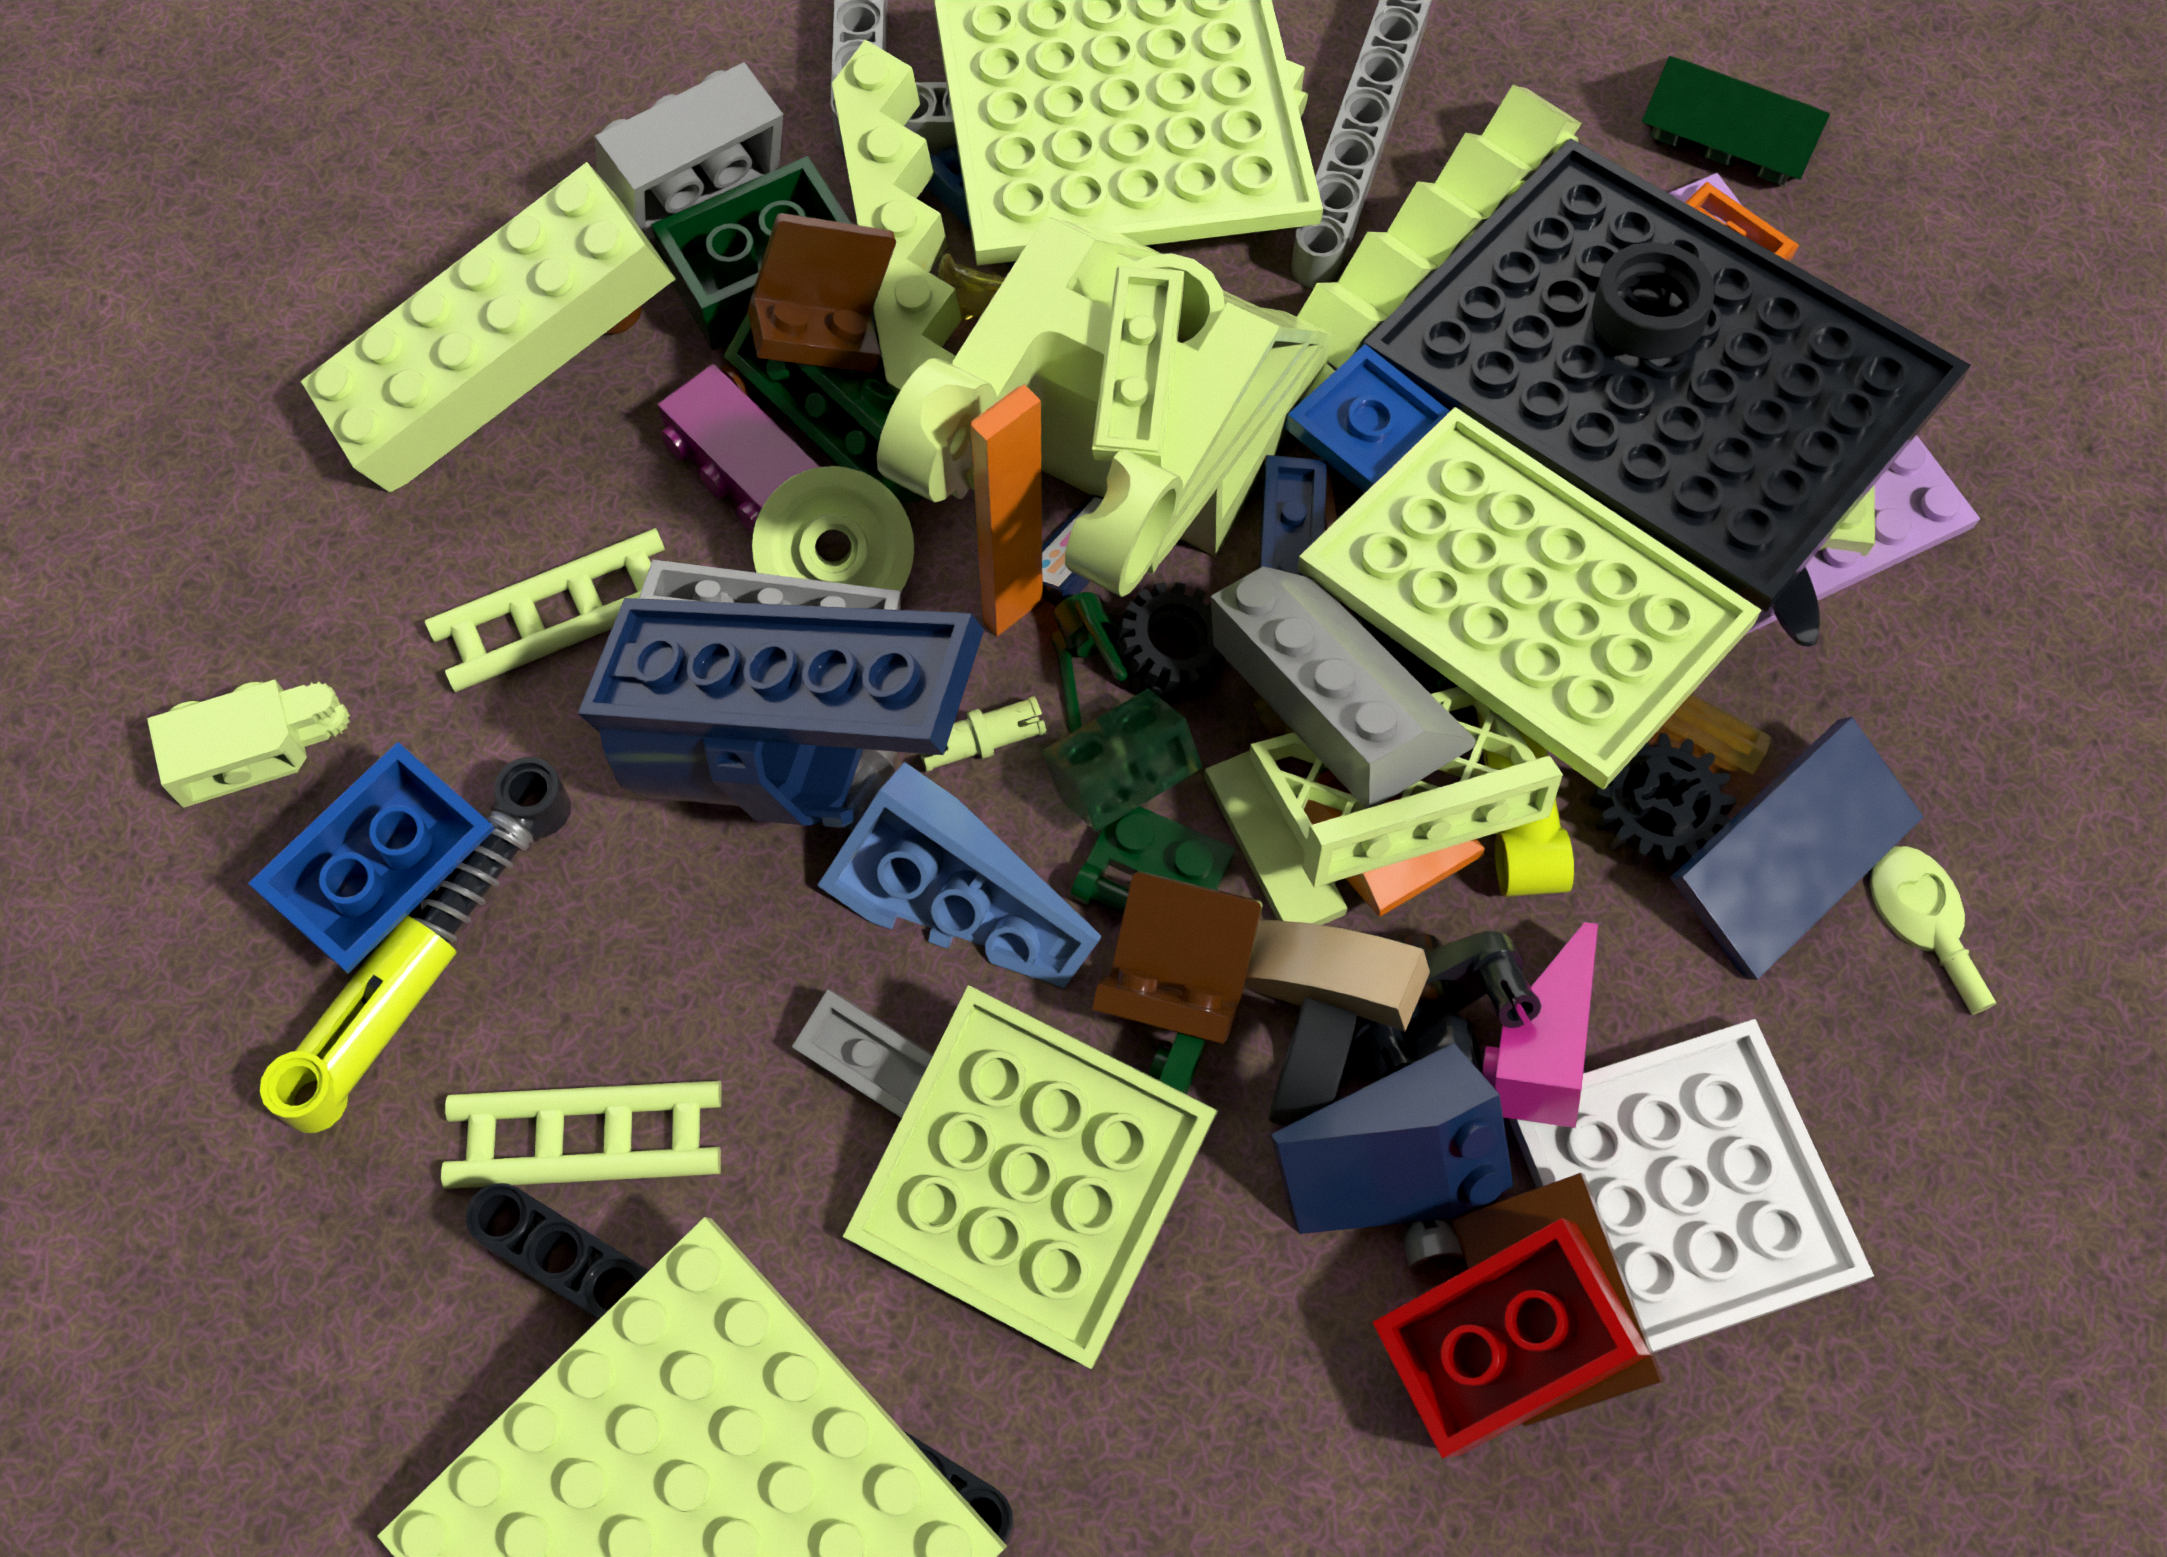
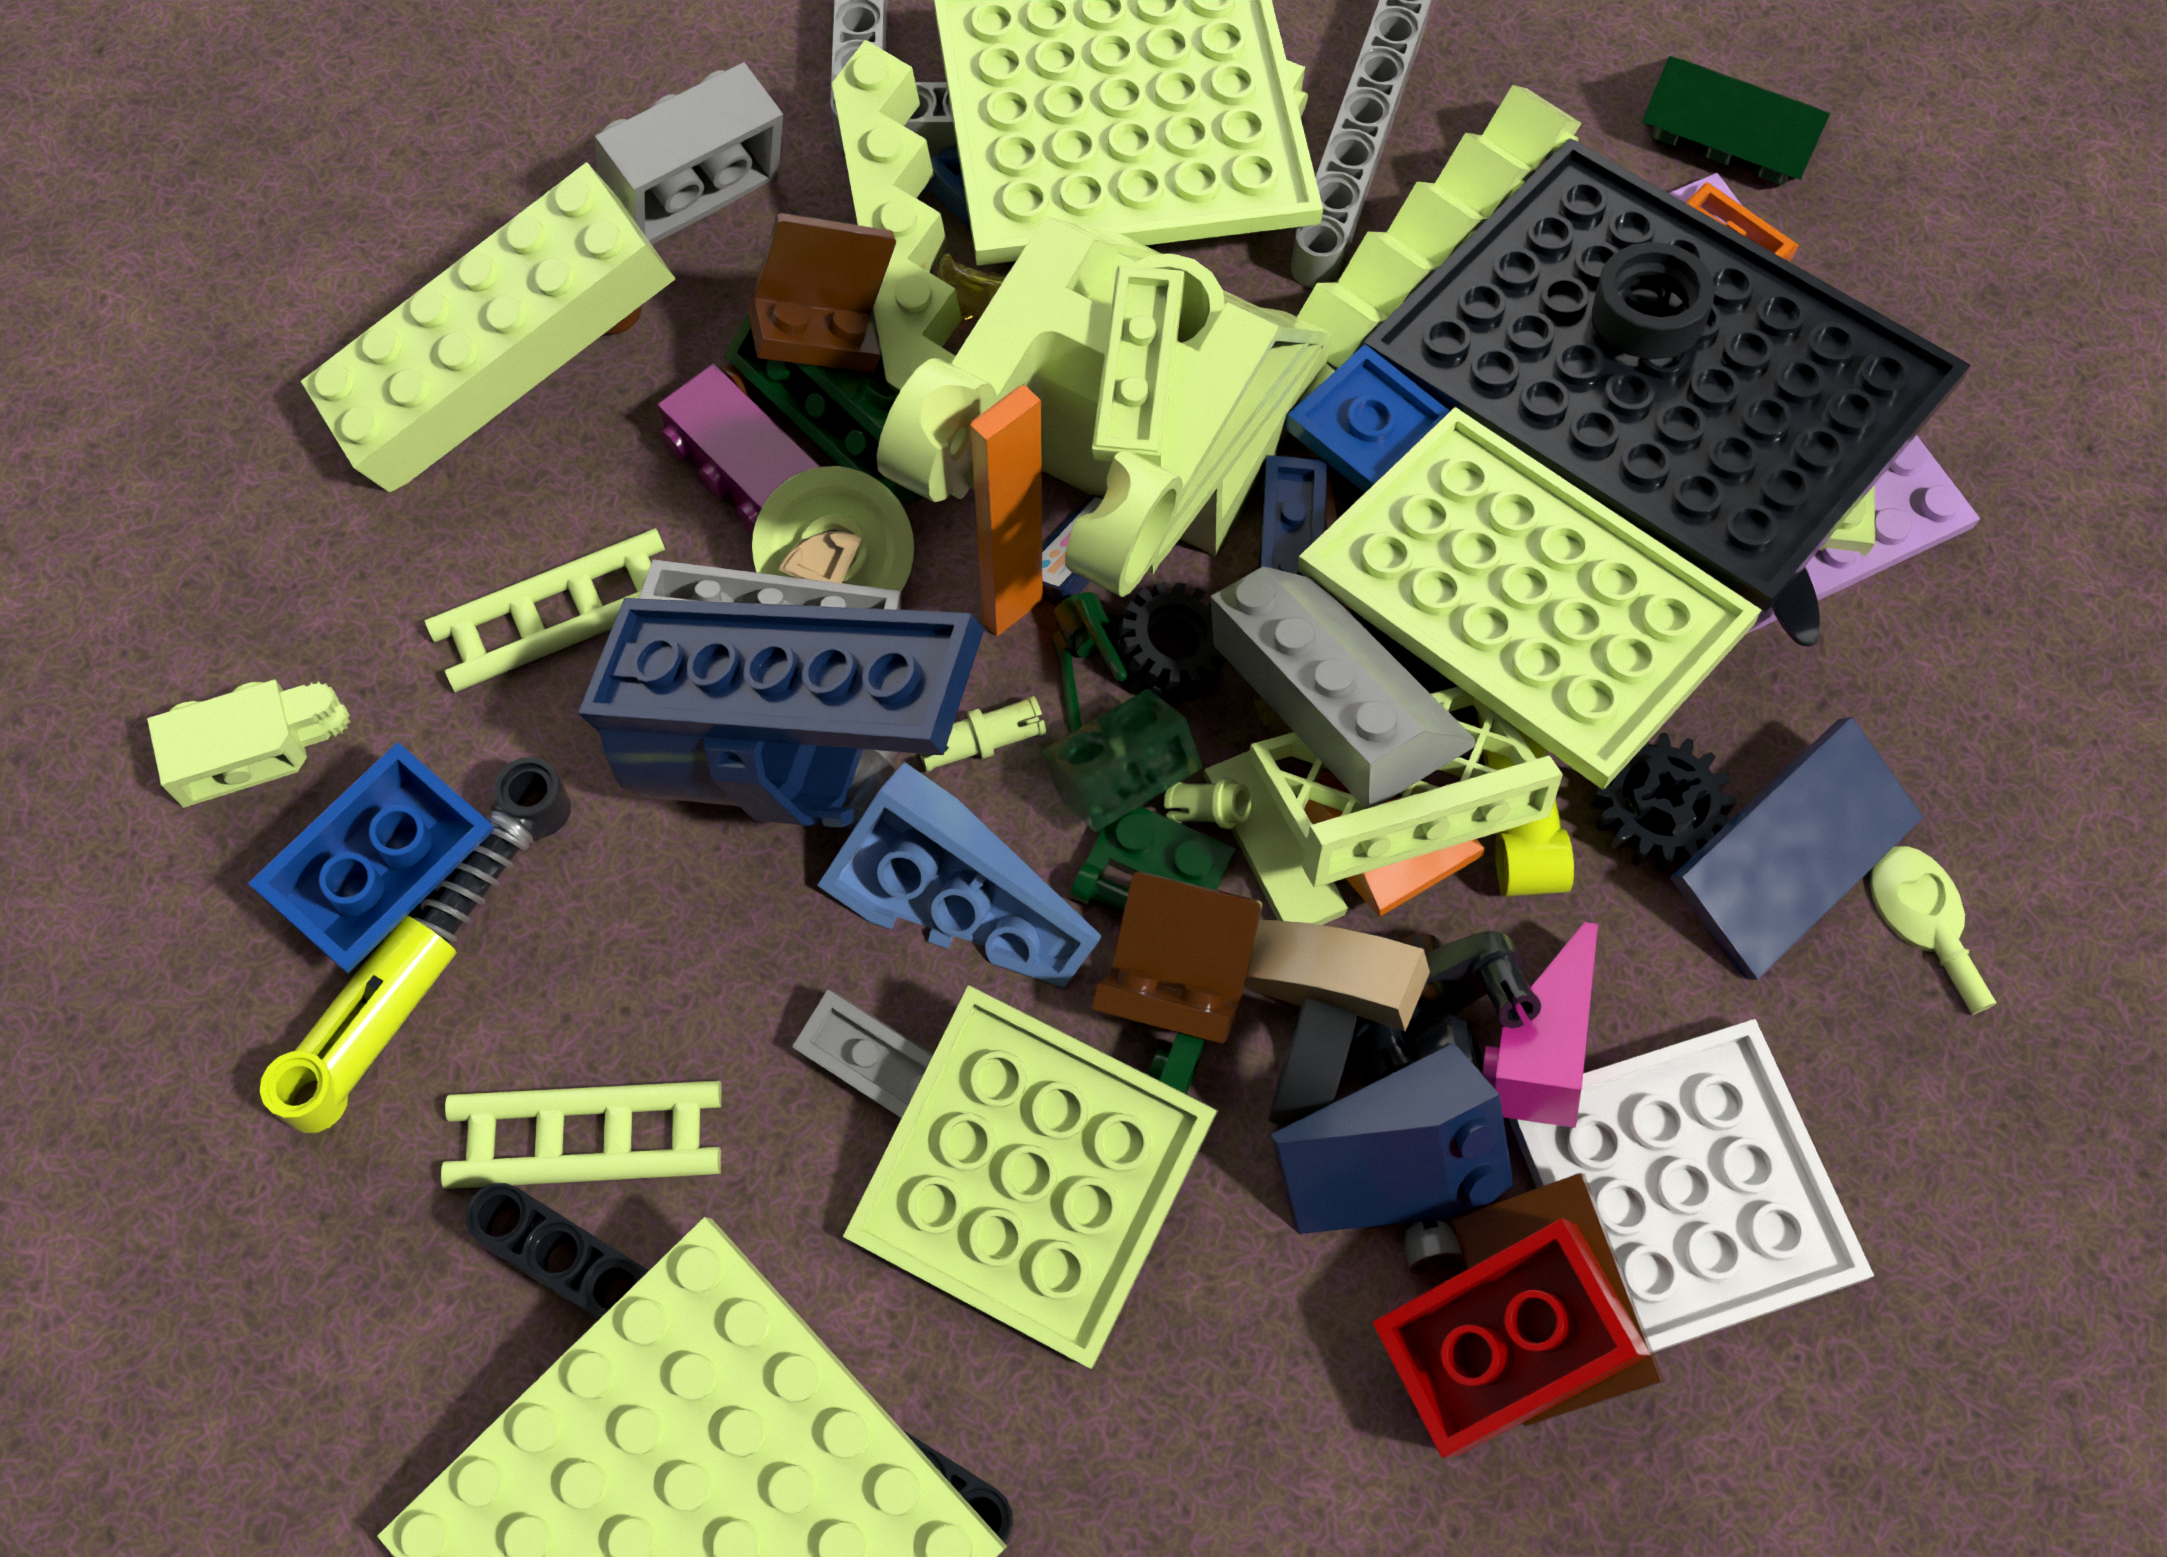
dark green brick [651,156,852,350] -> none
clear yellow plate [1657,694,1772,775] -> none
none -> tan tile [778,531,862,583]
none -> yellowish green pin [1164,777,1251,829]

